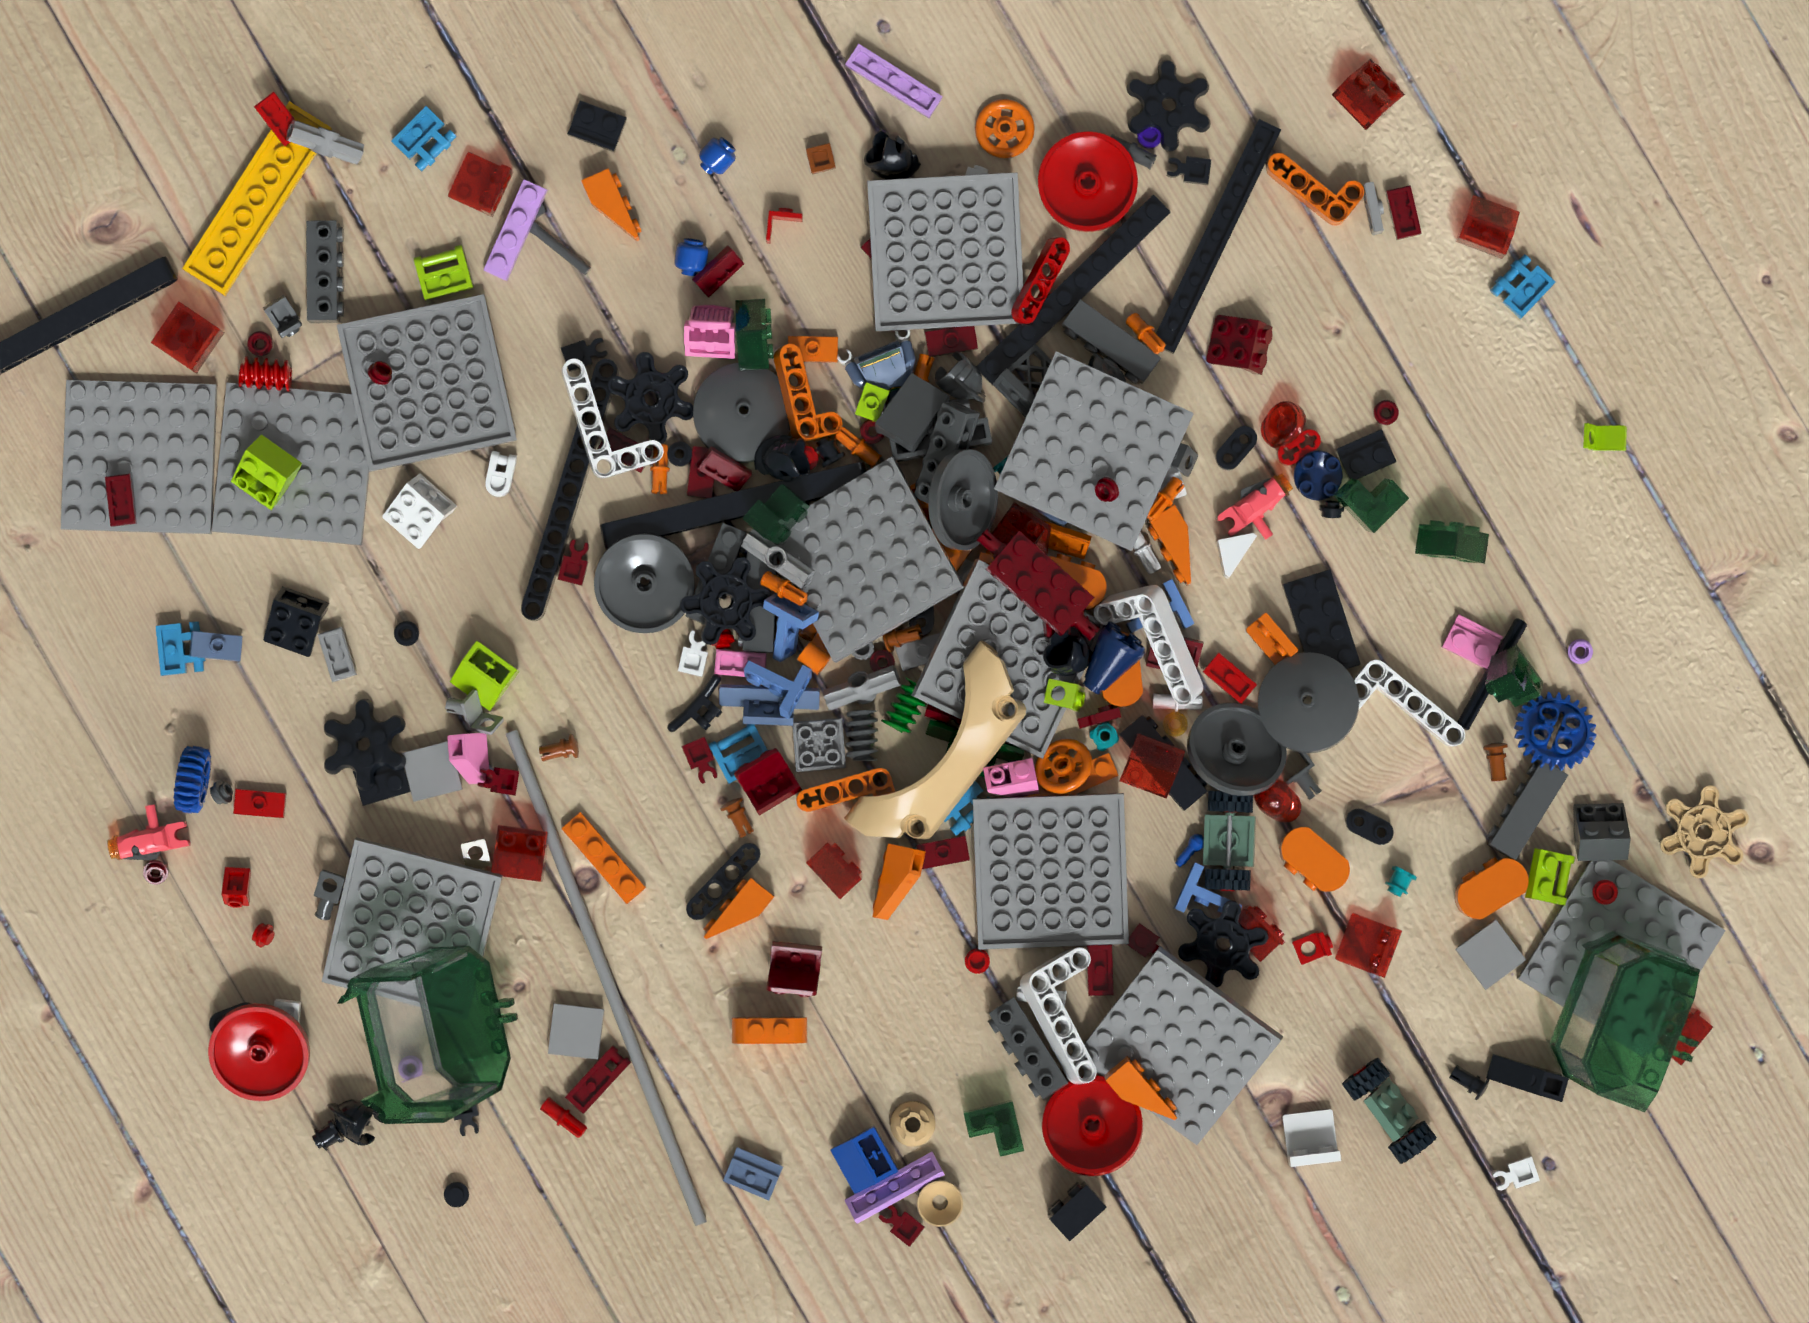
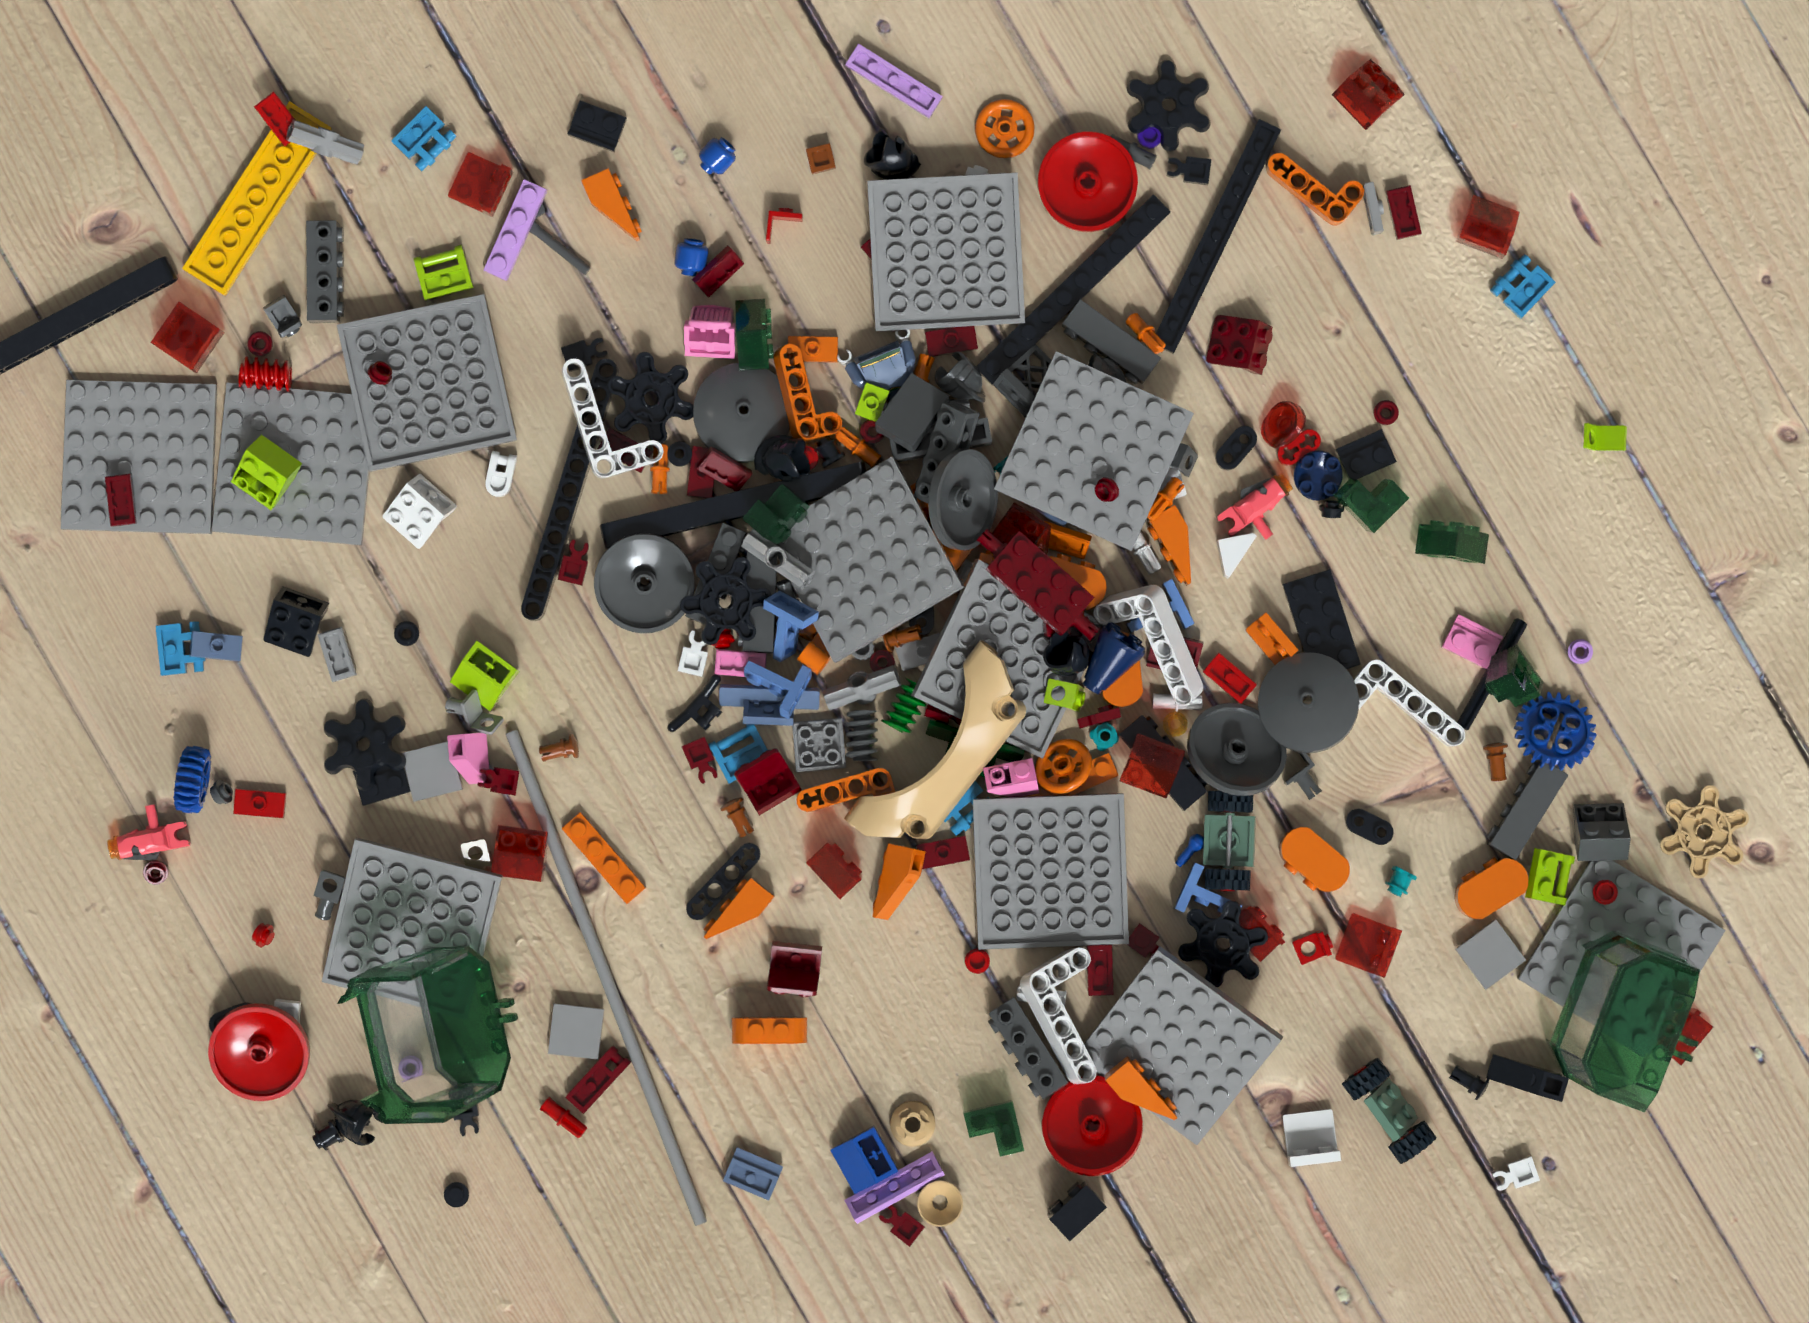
red bracket [221,867,251,908] -> none
orange axle [761,571,808,606] -> none
red beam [1011,237,1070,324] -> none
clear red hat [1254,779,1301,823] -> none

